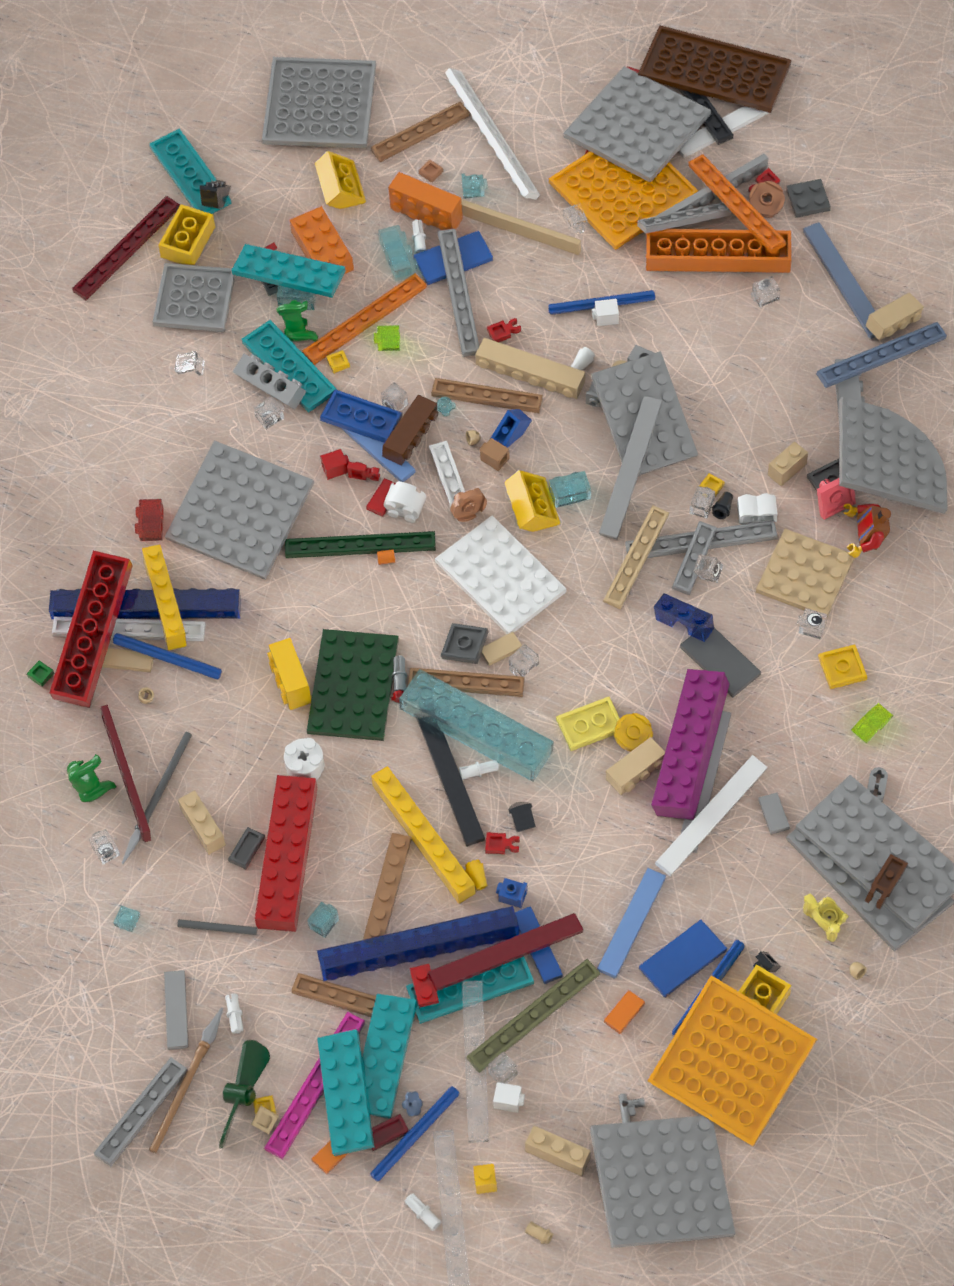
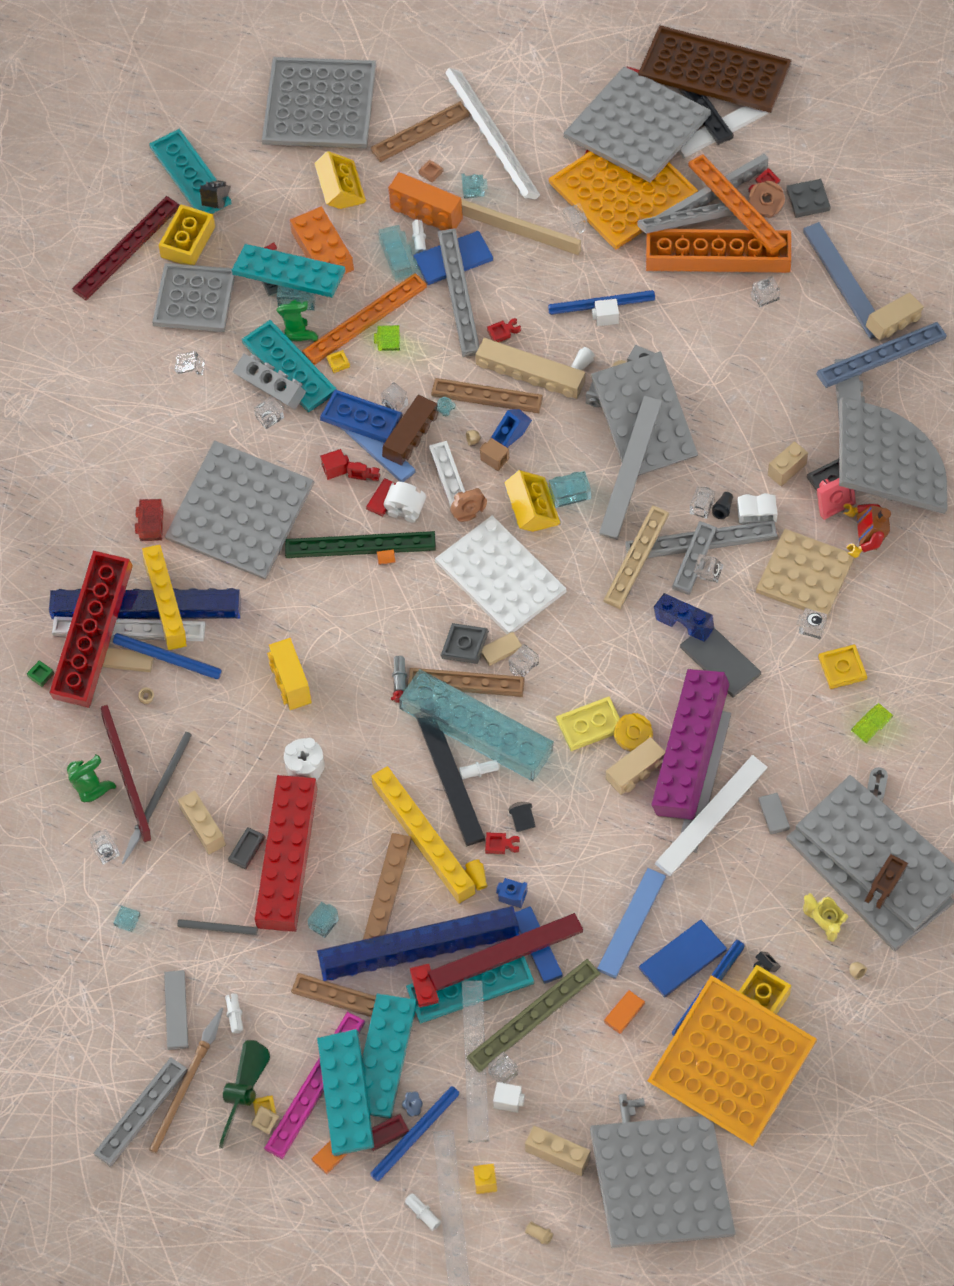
dark green plate [306,629,399,741] -> none
yellow tile [699,473,725,498] -> none

